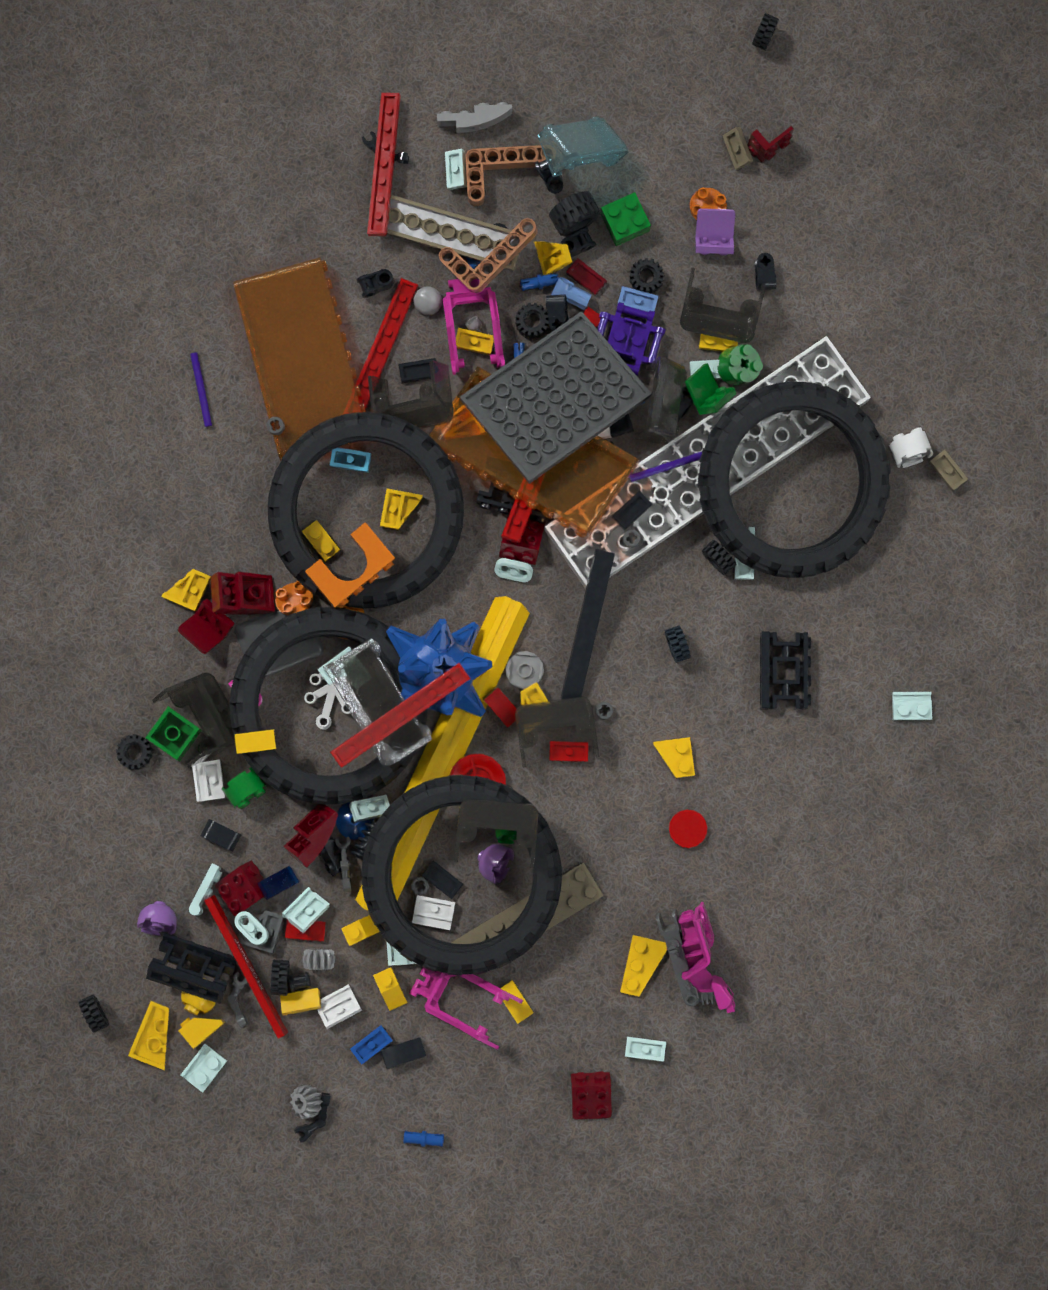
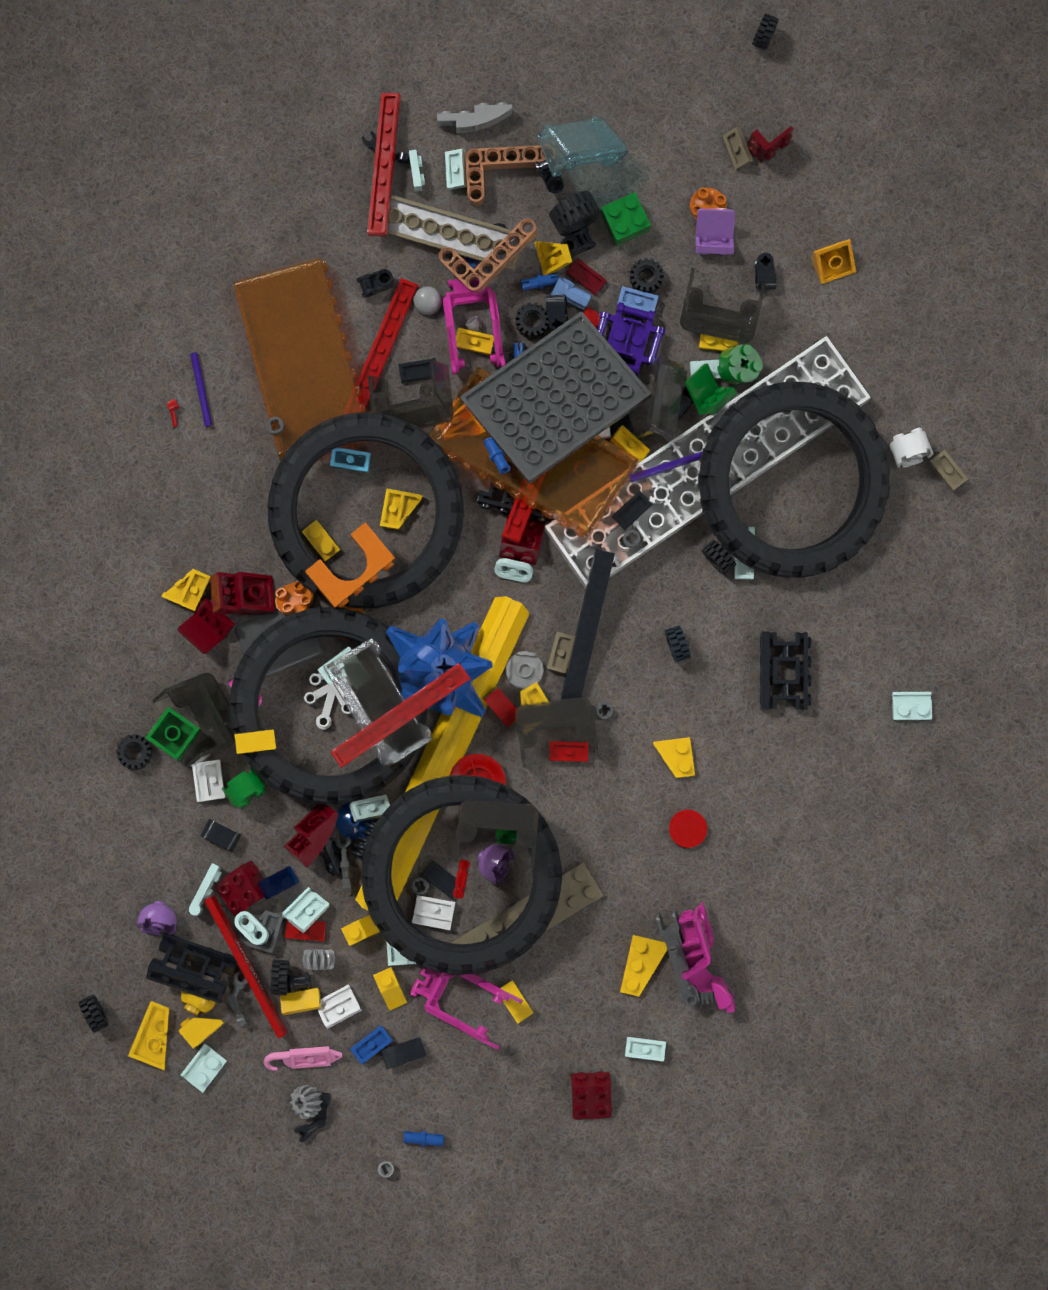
none -> red hand [167,399,179,427]
none -> bright pink plate [264,1046,342,1071]
none -> light grey hinge [377,1161,394,1178]
none -> light aqua plate [409,150,425,192]
none -> red axle [453,859,470,899]
none -> blue pin [483,437,510,474]
none -> dark tan plate [547,632,575,674]
none -> yellow plate [610,425,650,464]
none -> light orange slope [811,239,856,284]

